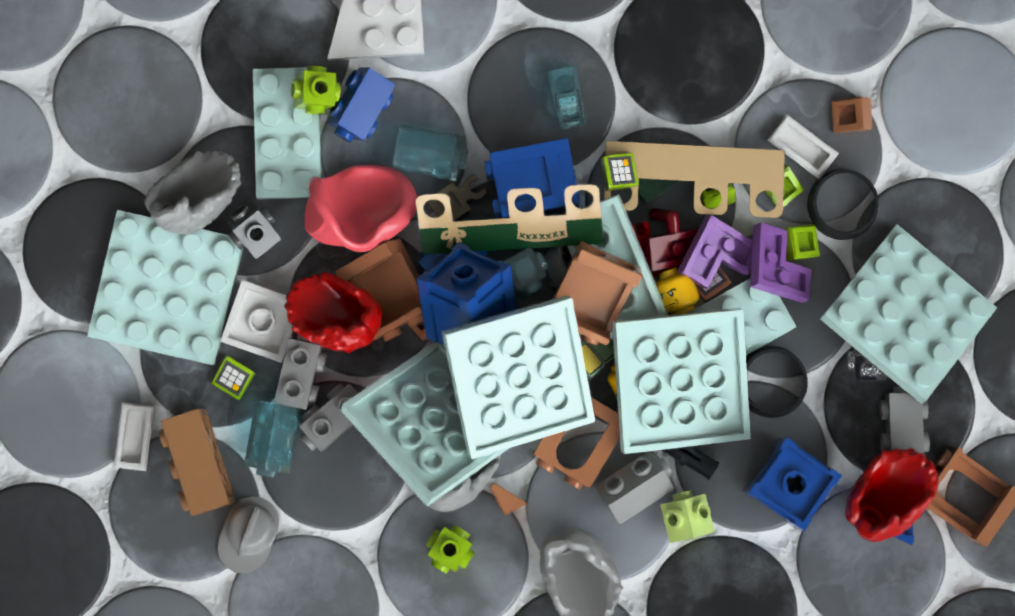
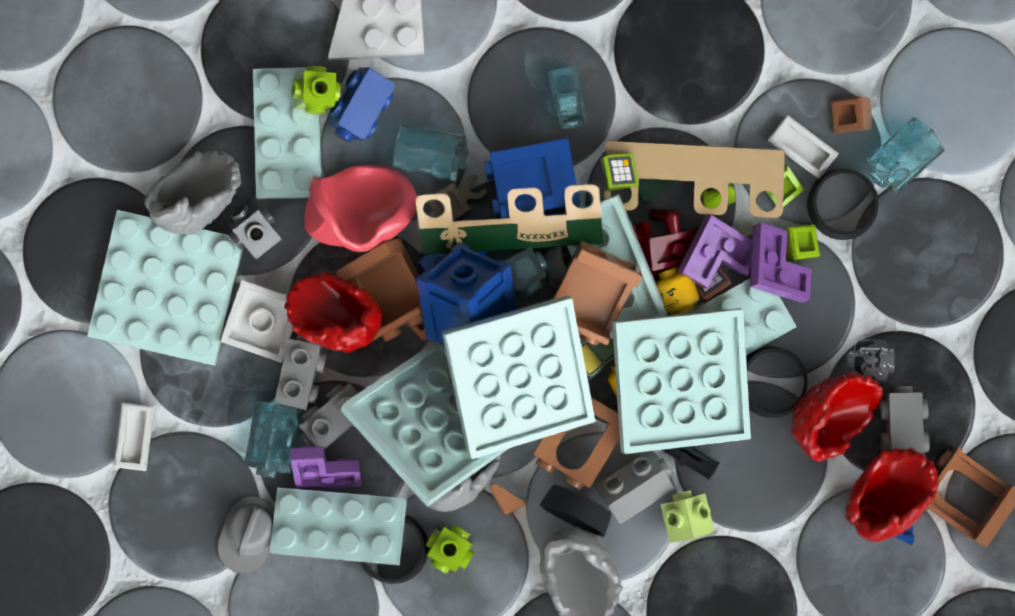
medium nougat brick [158,408,236,516] -> none
slope [211,355,256,401] -> none
blue container [742,437,842,531] -> none
light aqua plate [820,224,997,404] -> none
none -> light aqua plate [269,487,407,565]
none -> medium lavender plate [290,445,362,490]
none -> black tyre [360,514,429,584]
none -> black tyre [539,485,612,537]
none -> red hair [791,371,883,462]
none -> clear light blue brick [866,117,945,194]

